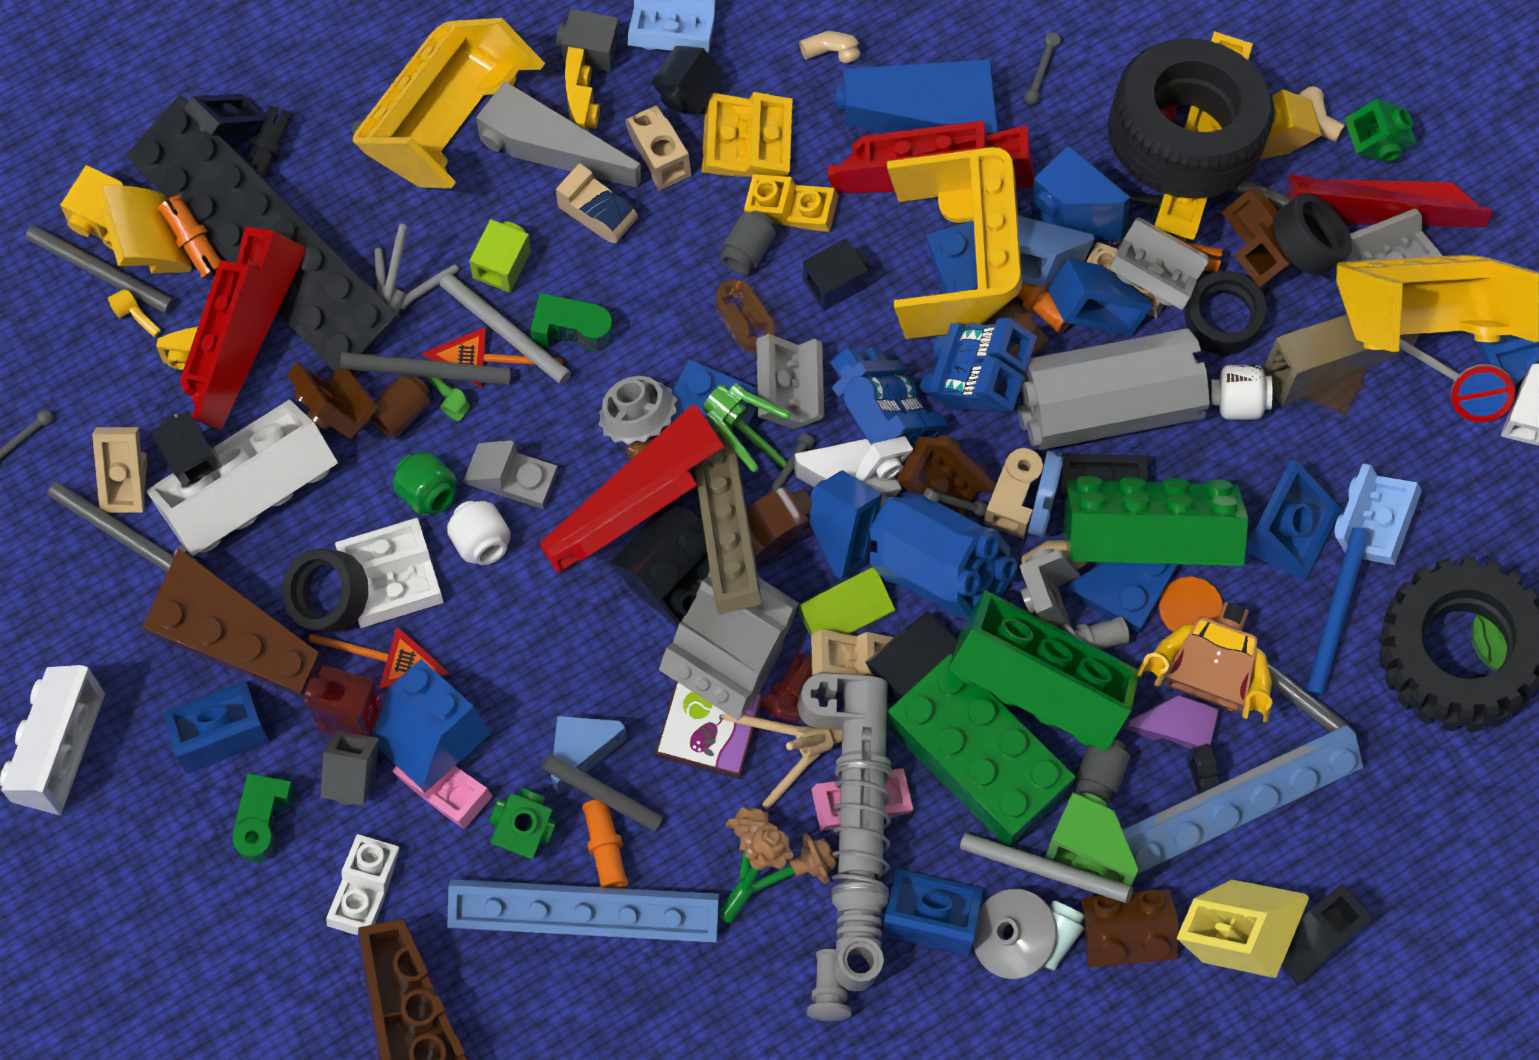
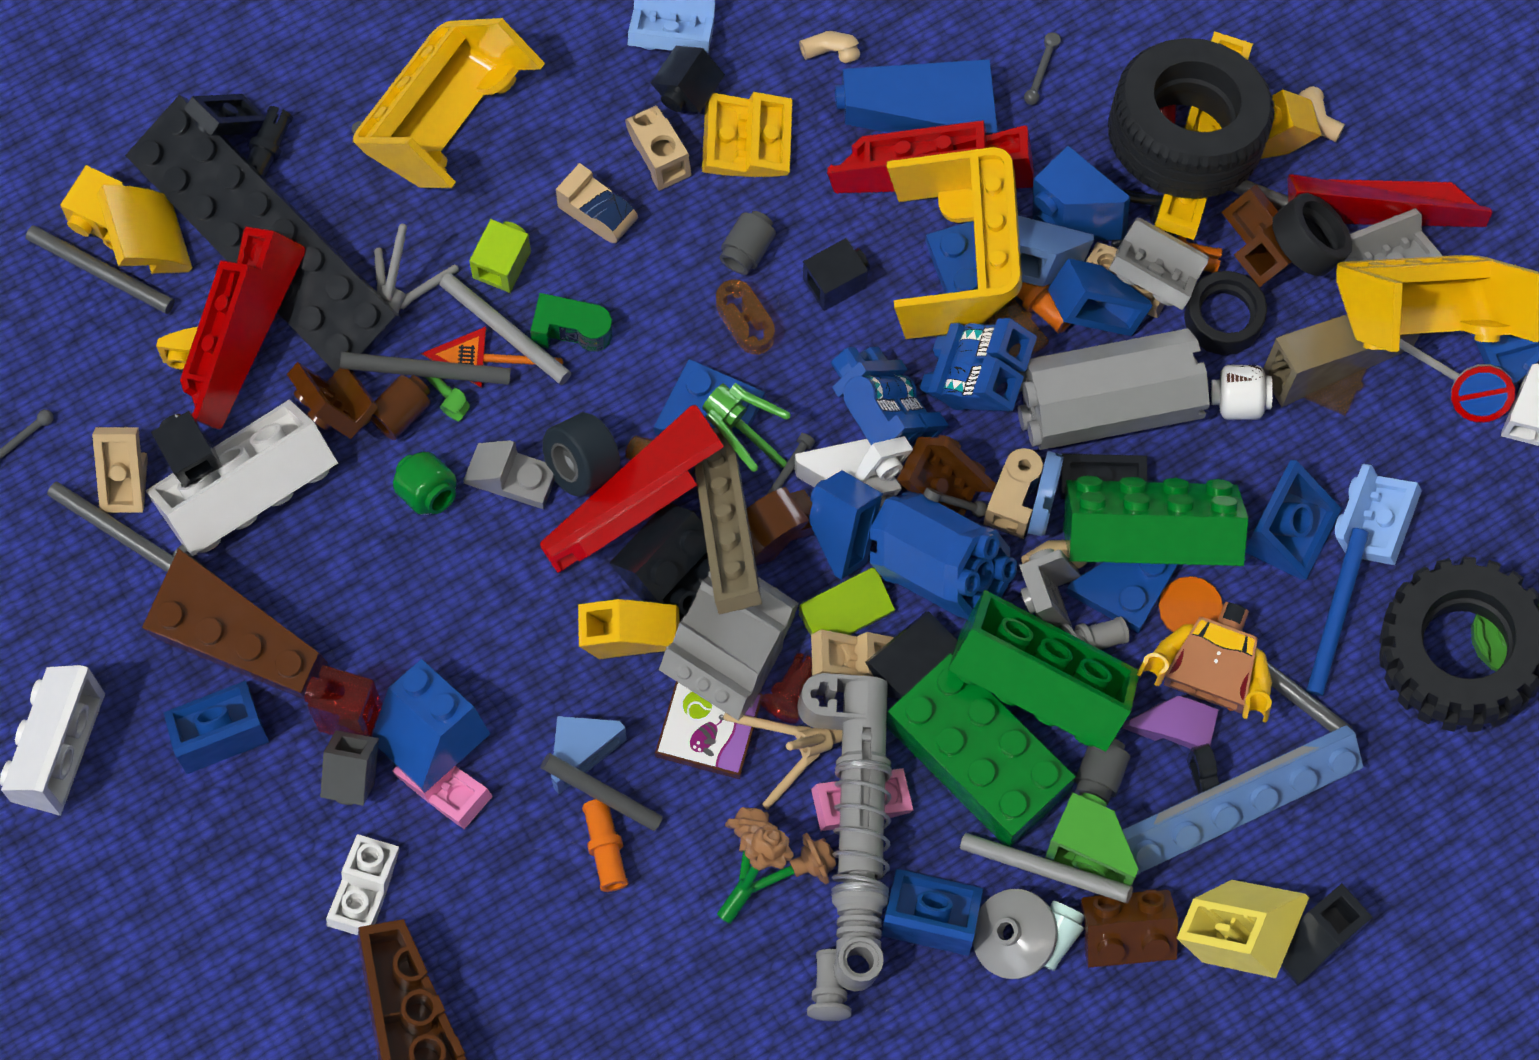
yellow hand [108,290,162,338] -> none
orange pin [157,194,221,279] -> none
green leg [232,773,296,864] -> none
black tyre [282,548,369,632] -> none
piece [308,627,451,689] -> none
white slope [335,518,444,628] -> none
white head [447,501,511,565] -> none
medium blue plate [447,879,719,942] -> none
light grey slope [476,81,641,188] -> none
green brick [488,788,556,860] -> none
dark grey brick [556,9,620,73] -> none
yellow slope [565,47,600,132] -> none
light grey piece [598,376,677,445] -> none
yellow slope [744,174,839,232] -> none
light grey bracket [757,334,824,430] -> none
green brick [1344,98,1416,163] -> none
none -> black wheel [542,412,620,497]
none -> yellow slope [578,599,679,659]

